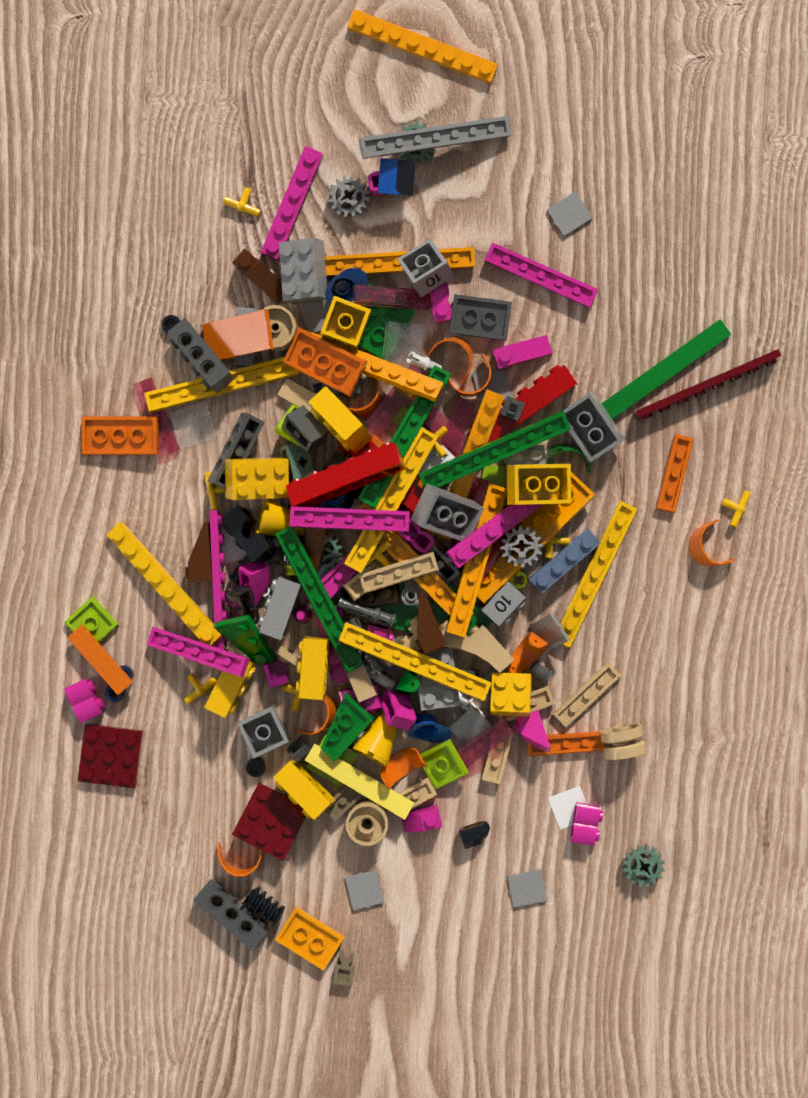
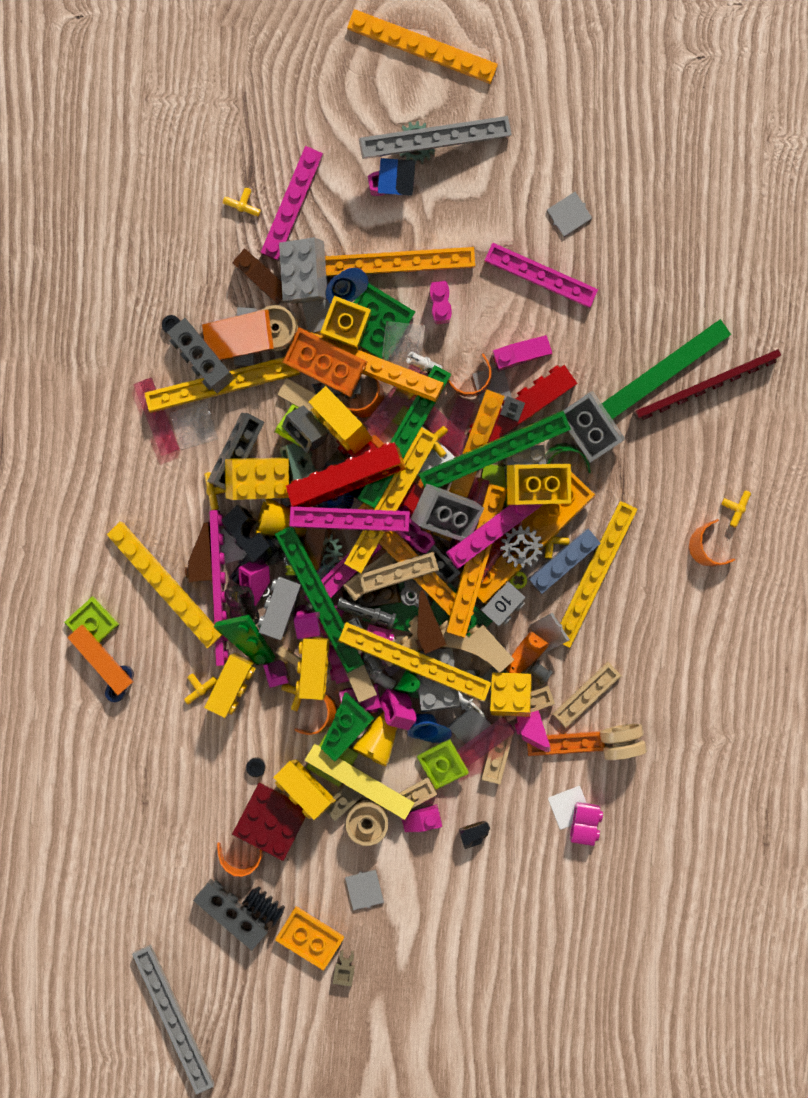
dark pink brick [64,677,105,724] -> none
dark red plate [78,723,143,789] -> none
orange tile [81,416,159,455] -> none
dark pink plate [147,627,250,677] -> none
light grey brick [237,705,290,759] -> none
dark grey tile [287,736,311,763] -> none
light grey gear [328,175,370,219] -> none
clear pink tile [353,285,431,310] -> none
yellow piece [366,539,392,567] -> none
orange piece [380,747,428,790] -> none
light grey brick [397,238,454,297] -> none
orange piece [427,336,474,382] -> none
dark grey plate [449,294,512,341] -> none
light grey piece [508,869,547,908] -> none
sand green gear [622,844,665,887] -> none
orange tile [656,434,694,513] -> none
none -> light grey plate [132,944,215,1095]
none -> magenta panel [294,612,321,639]

